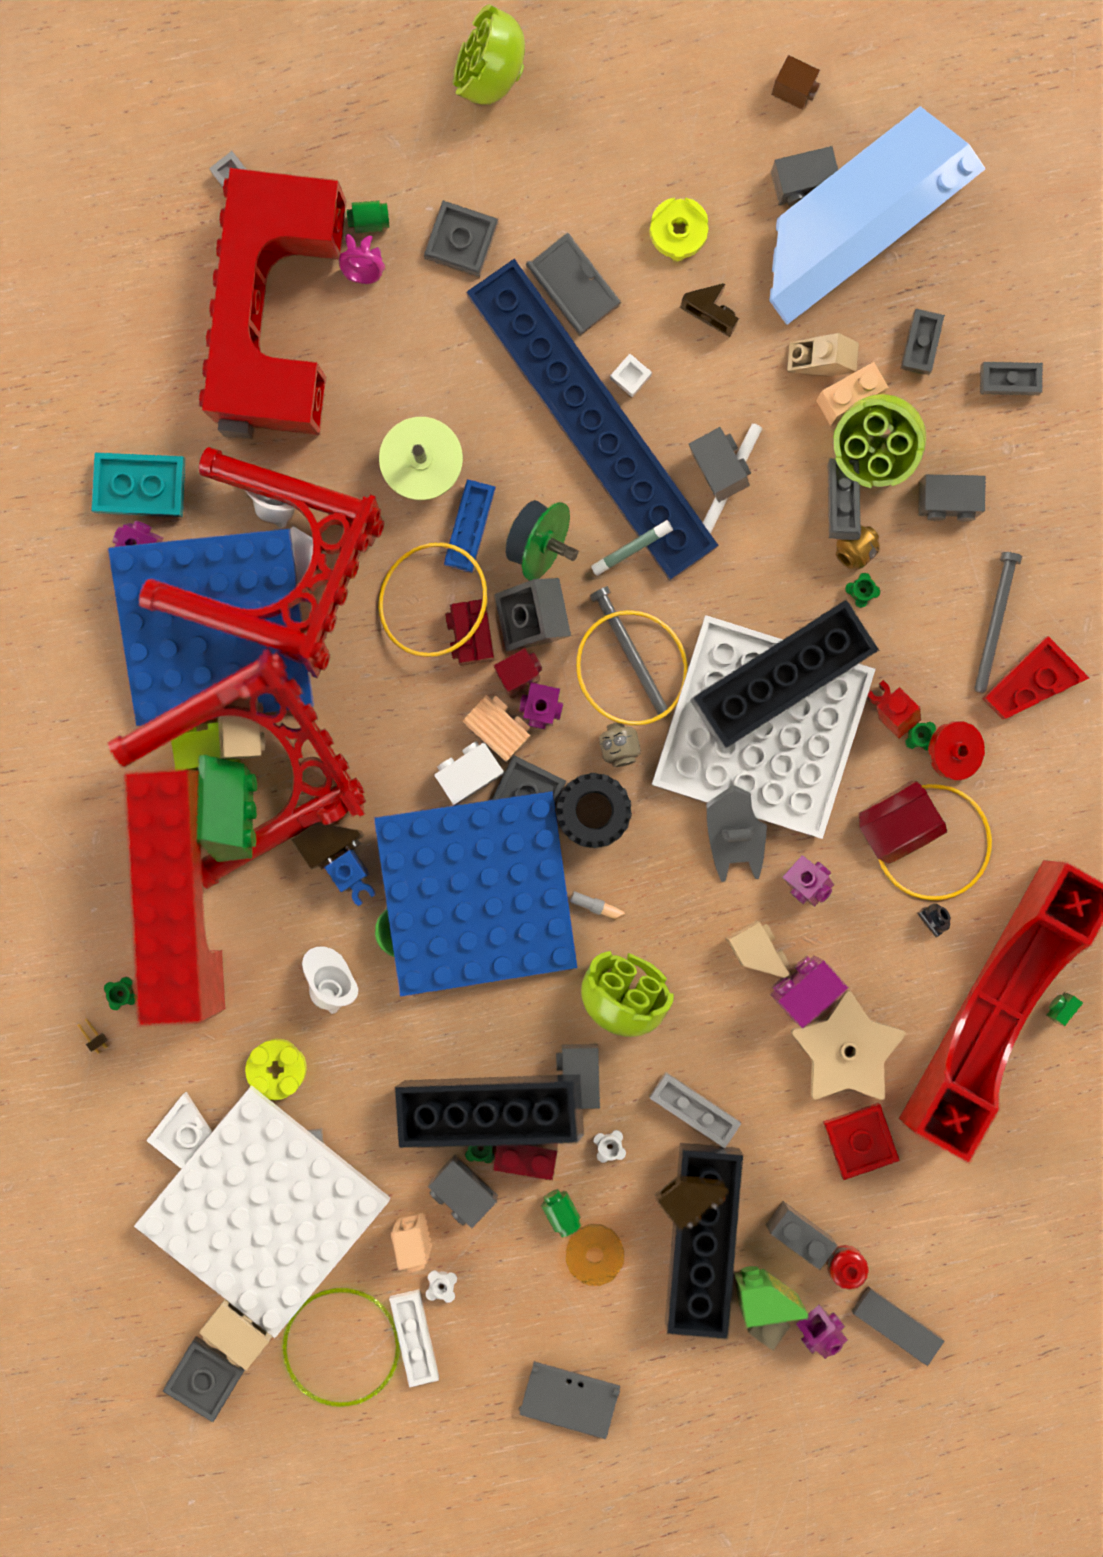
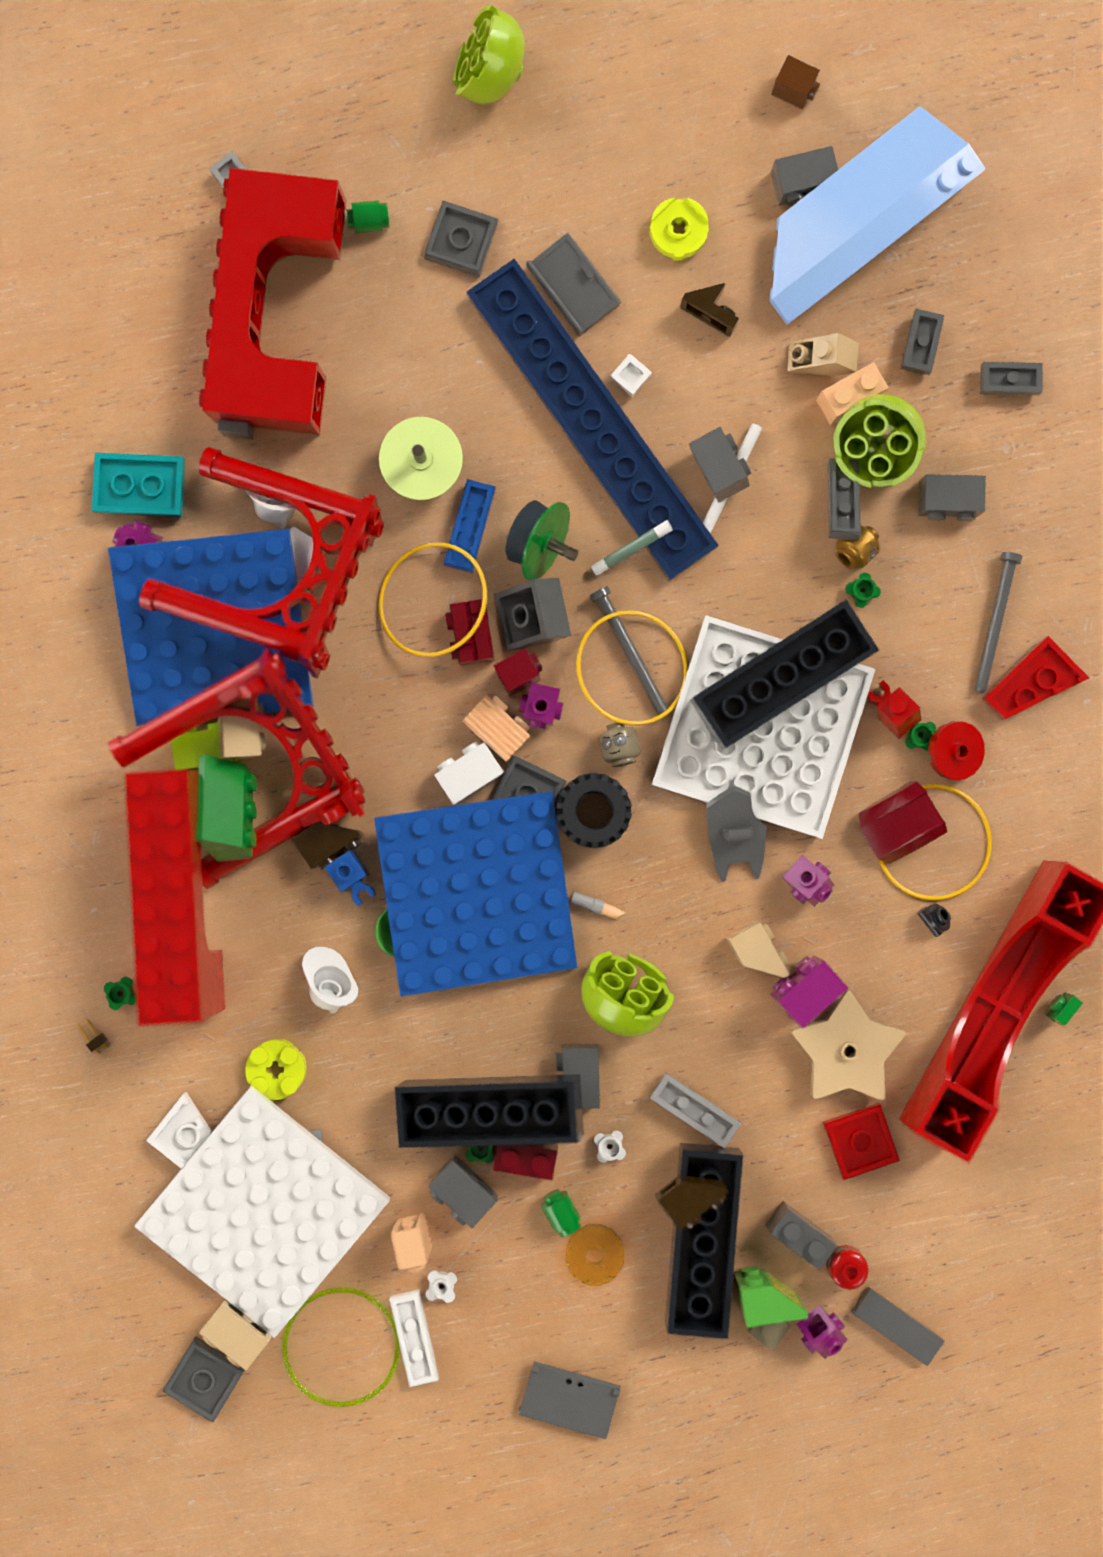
dark pink piece [339,234,385,284] -> none

